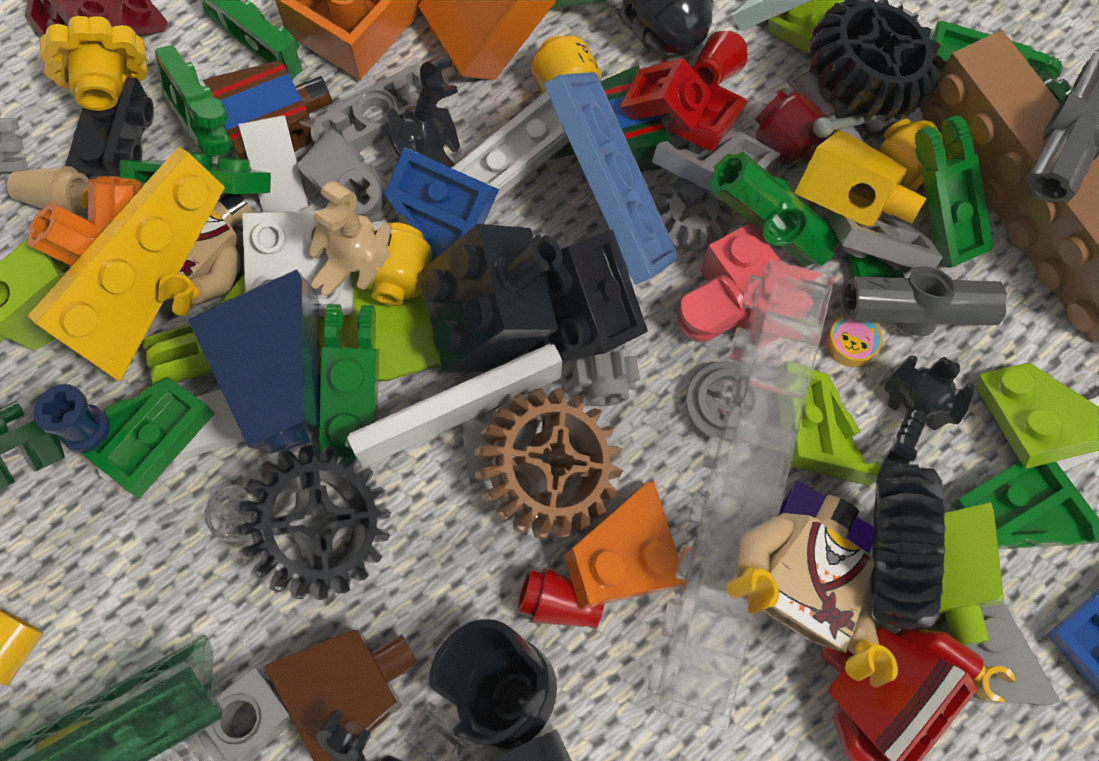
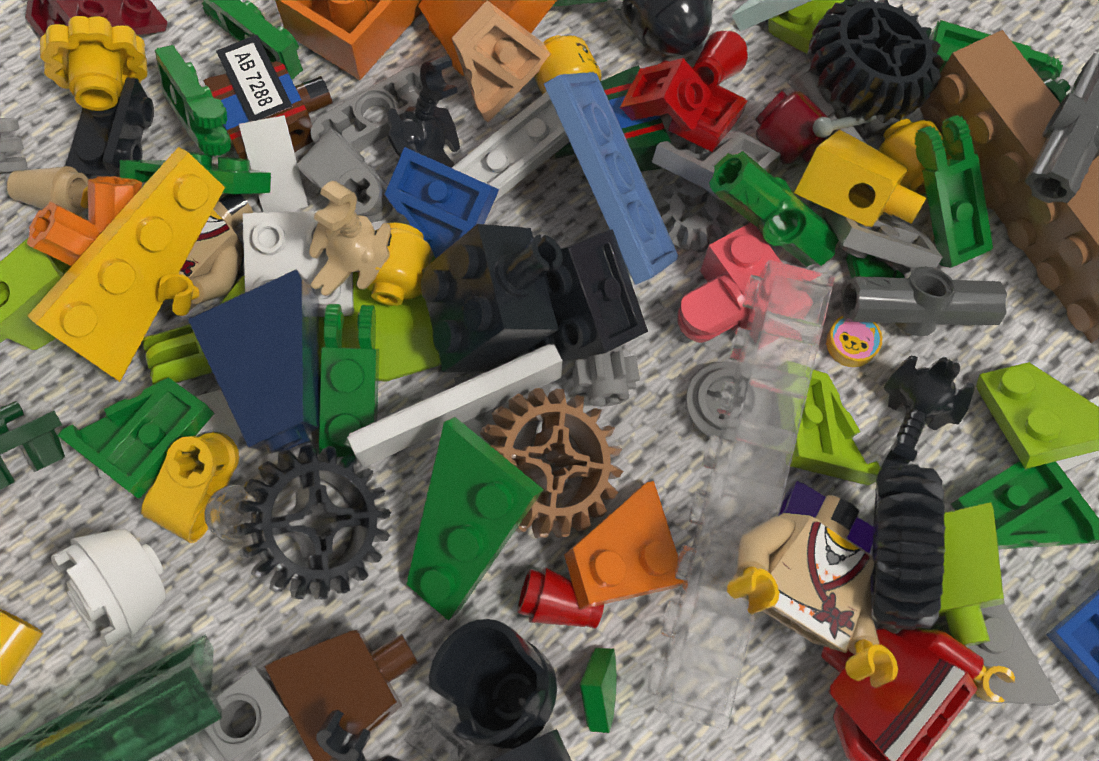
dark blue bush [33,384,111,453] -> none
none -> white cone [51,528,166,647]
none -> yellow piece [141,432,239,543]
none -> sticker [216,35,293,122]
none -> green wing [406,417,544,621]
none -> light nougat wing [452,0,551,122]
none -> green tile [580,648,617,733]

